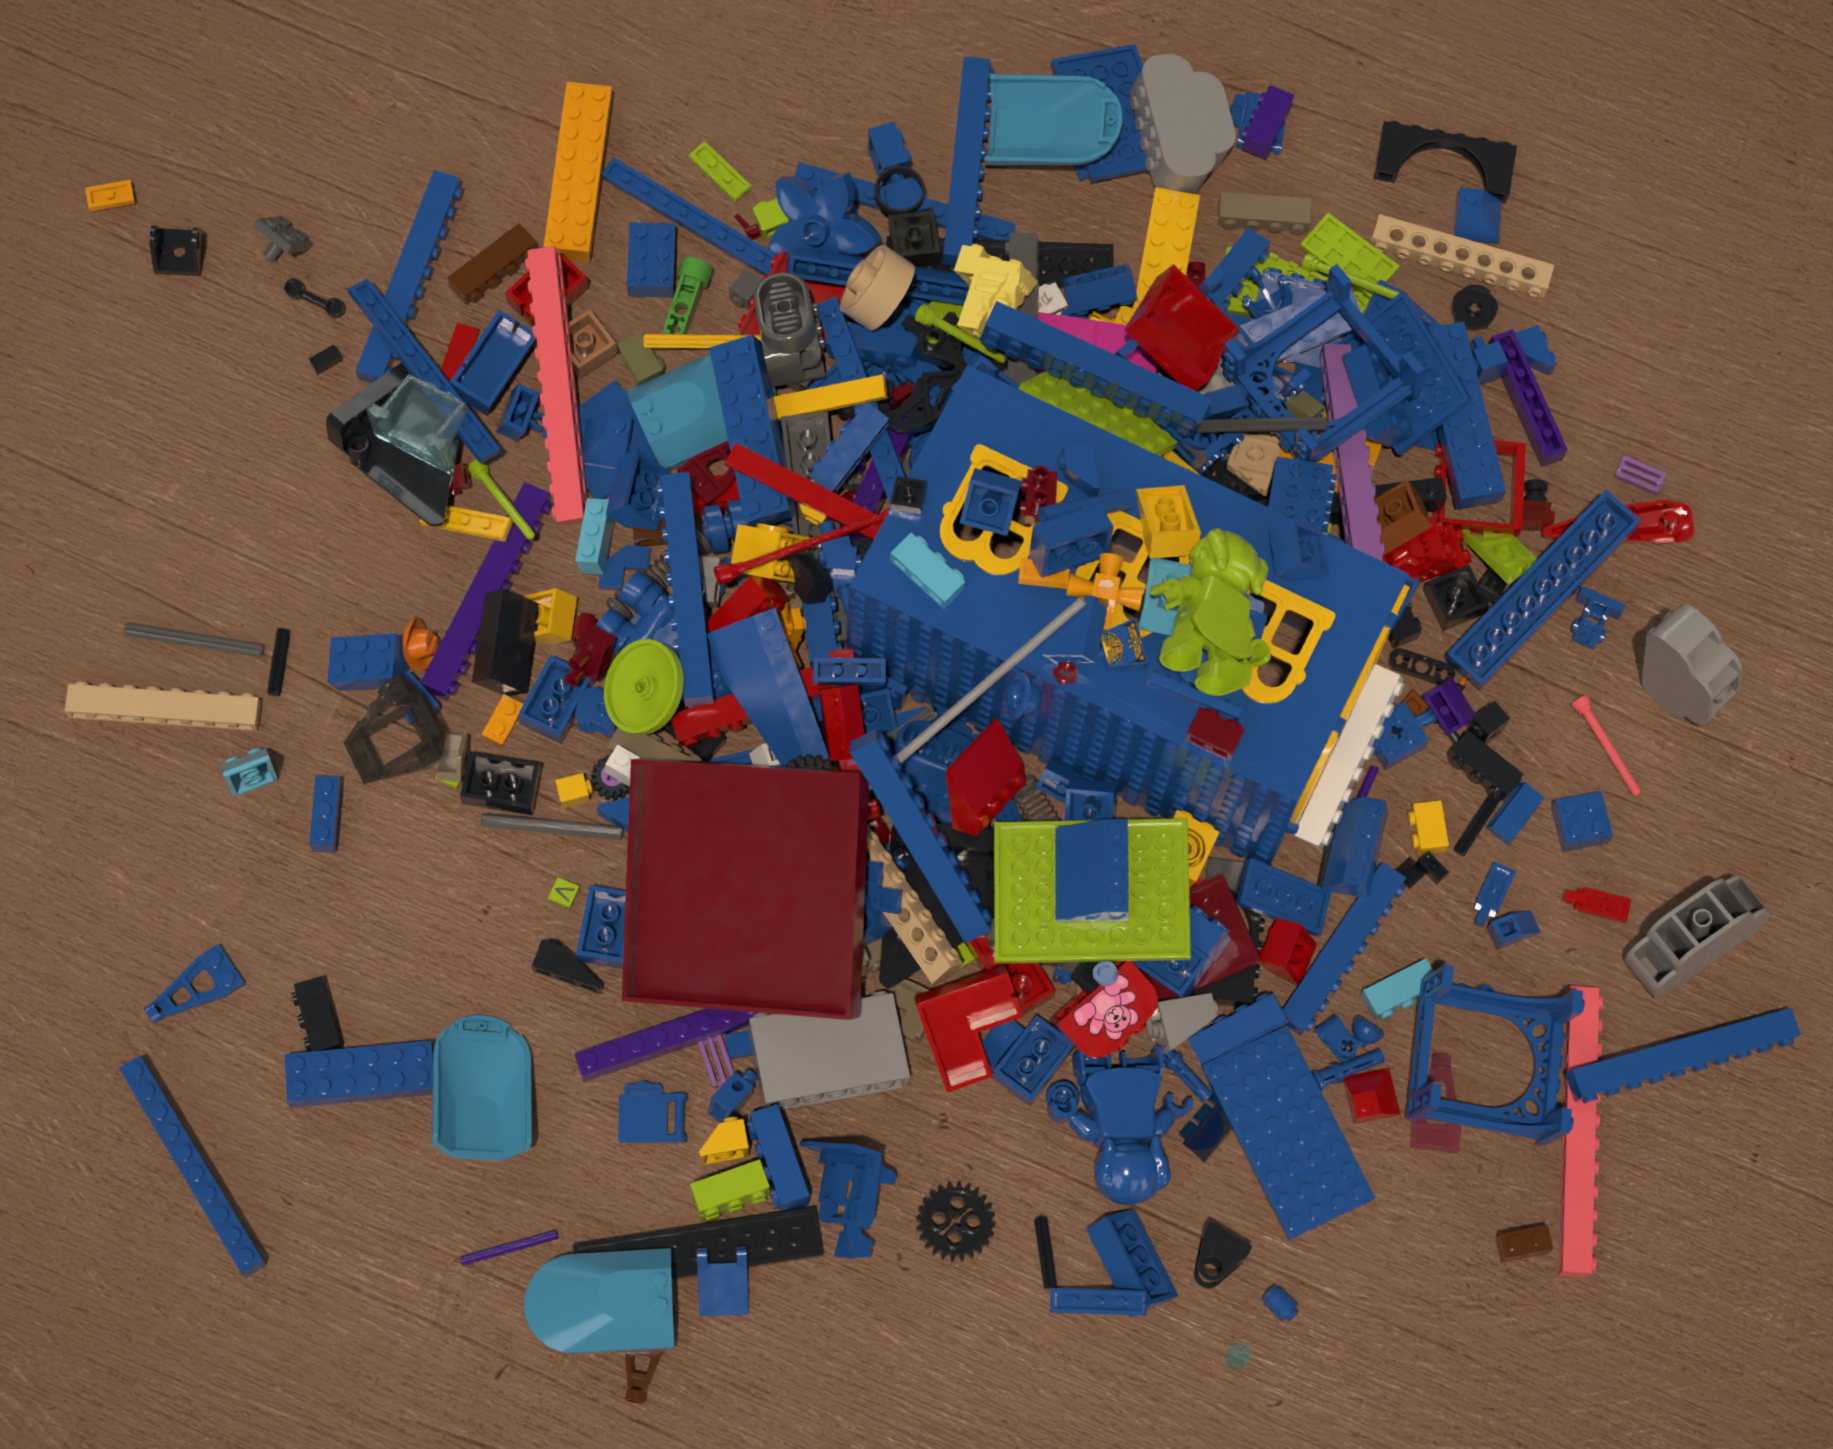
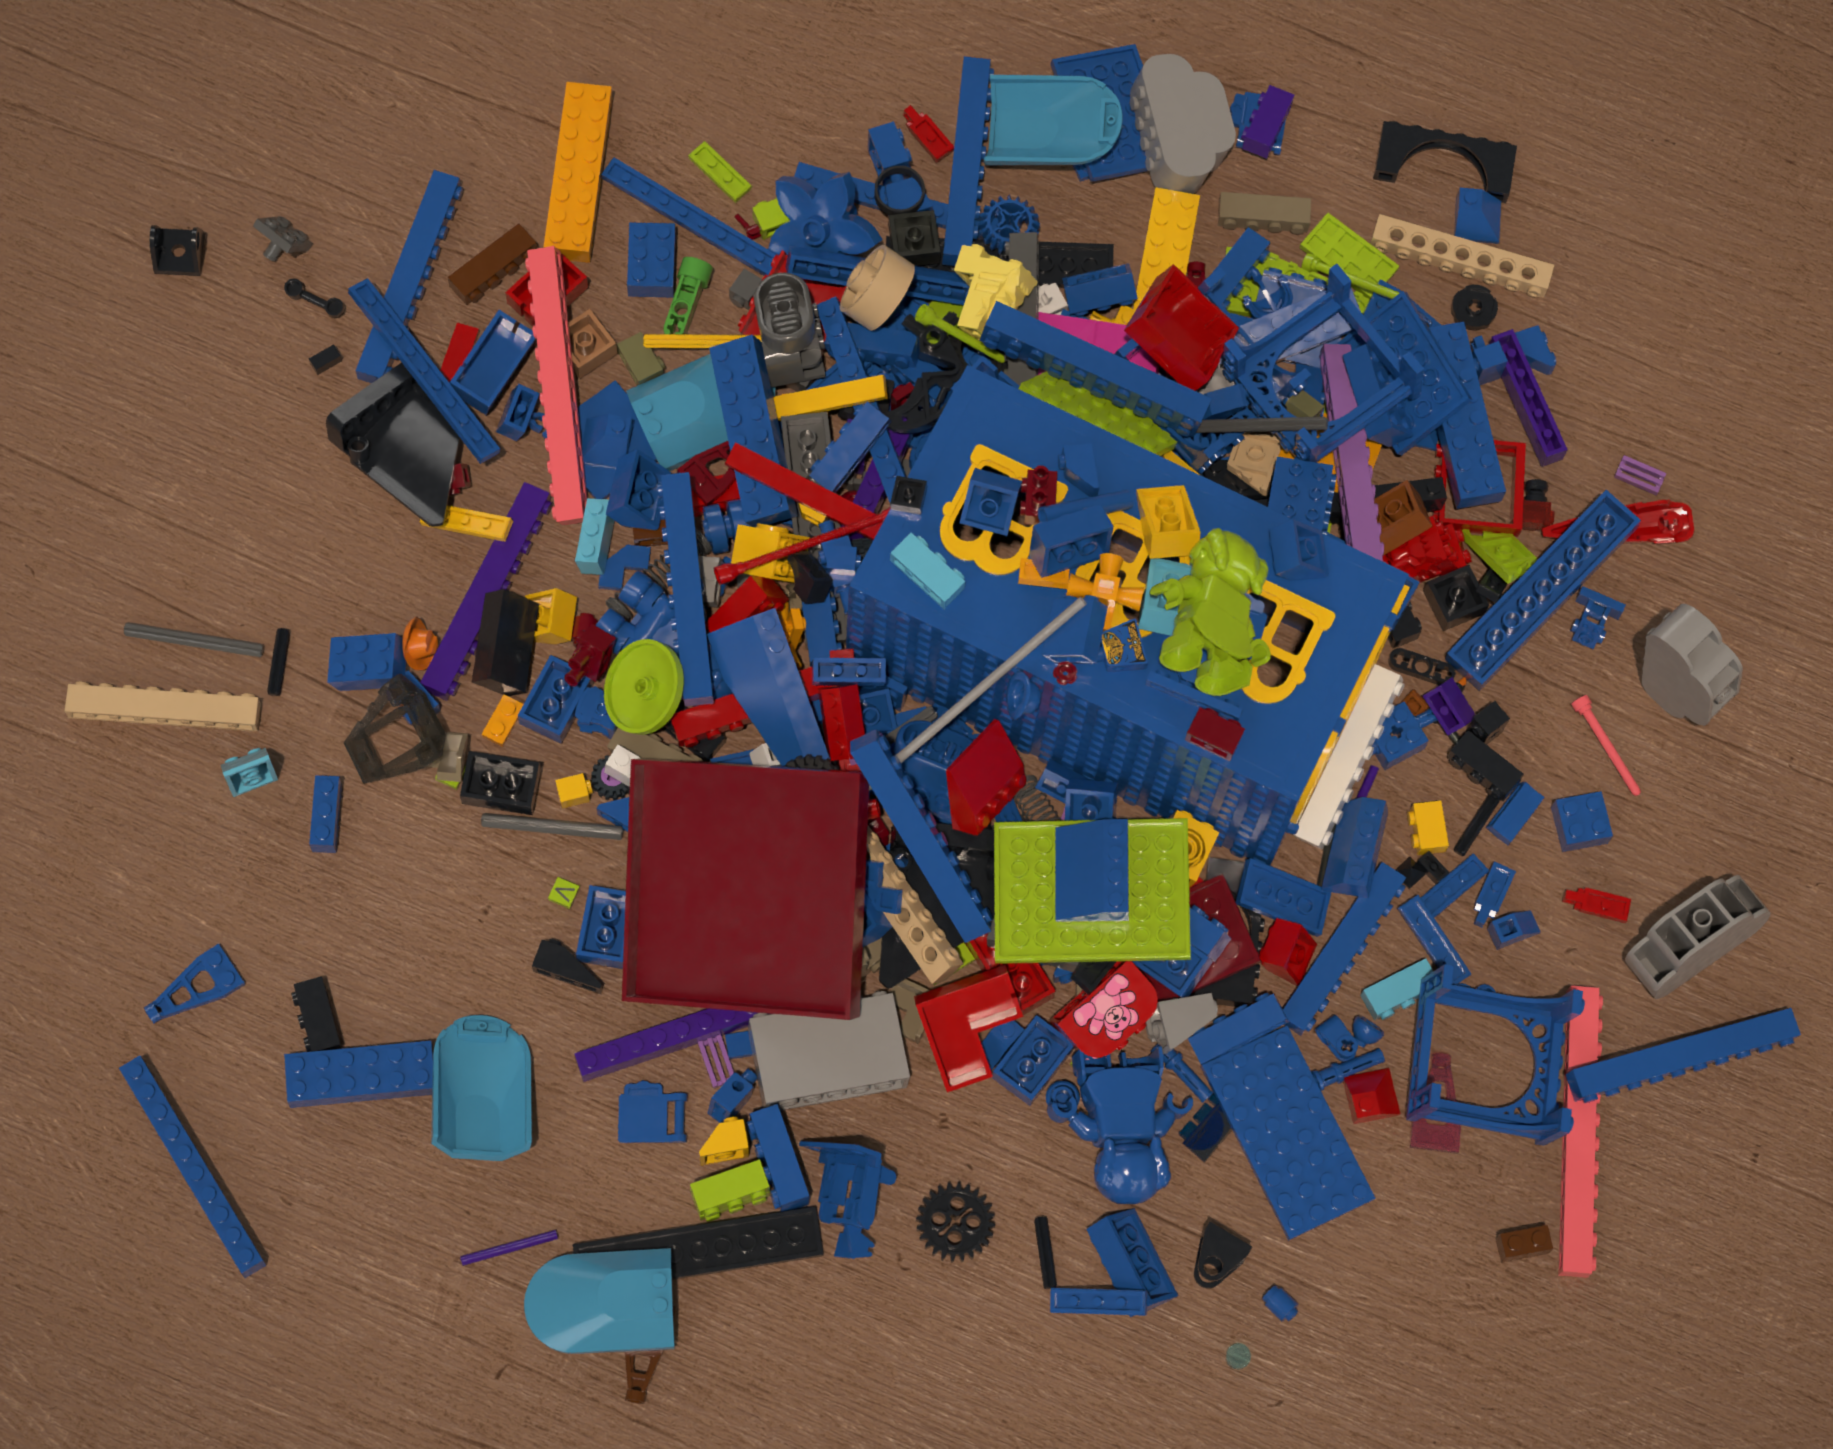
light orange plate [85,180,135,212] -> none
clear light blue windscreen [367,374,468,474] -> none
lime piece [468,459,535,539] -> none
blue flag [697,1247,748,1316] -> none
medium blue tile [1093,961,1119,987] -> none
none -> red hinge [903,105,954,163]
none -> blue gear [978,194,1040,255]
none -> blue tile [1397,895,1472,985]
none -> blue tile [1421,853,1489,918]

